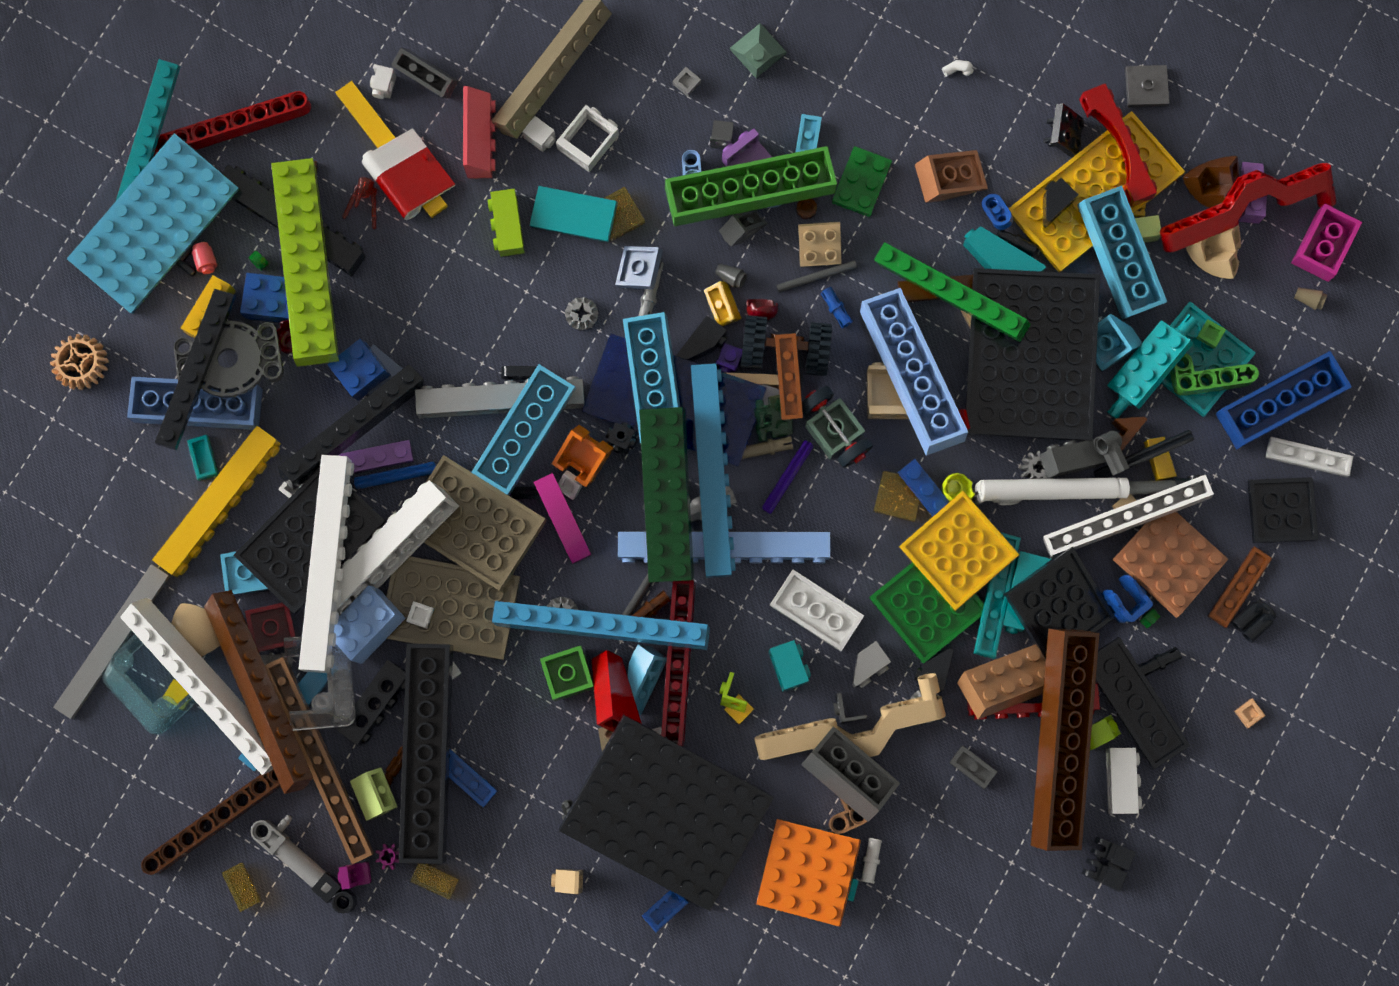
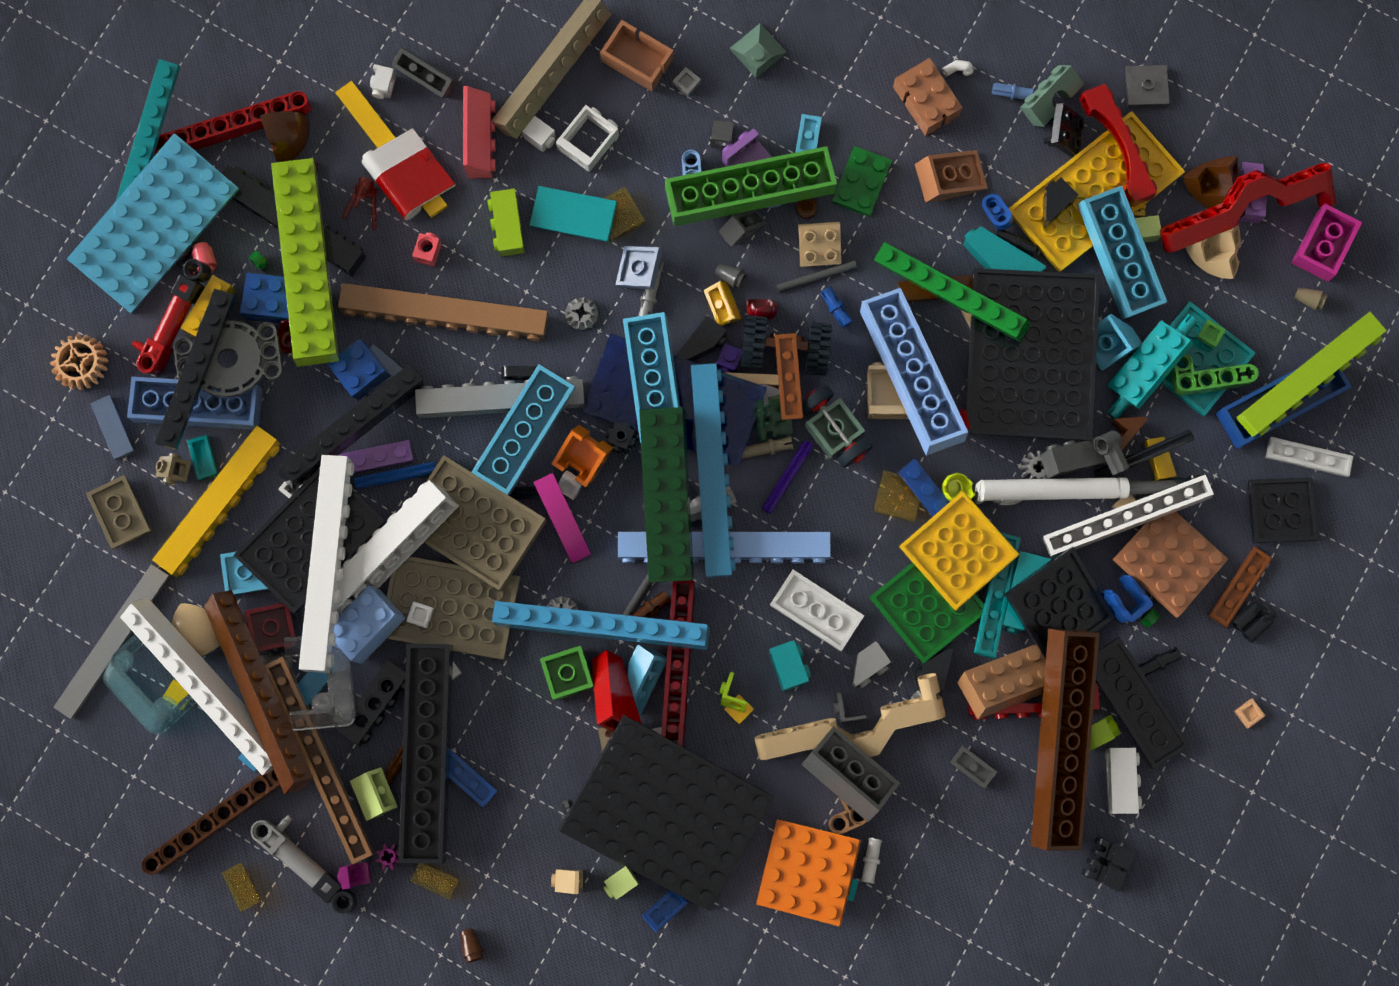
none -> dark tan plate [86,475,152,550]
none -> sand blue tile [90,395,135,460]
none -> red piece [132,259,211,375]
none -> dark tan brick [155,453,191,485]
none -> reddish brown brick [260,111,309,162]
none -> medium nougat brick [338,283,549,342]
none -> coral brick [412,232,442,267]
none -> reddish brown cone [460,928,484,963]
none -> nougat piece [600,20,674,92]
none -> yellowish green brick [603,866,639,900]
none -> nougat piece [893,58,963,136]
none -> medium blue axle [992,83,1034,100]
none -> sand green arch [1020,65,1084,127]
none -> lime brick [1236,312,1387,437]

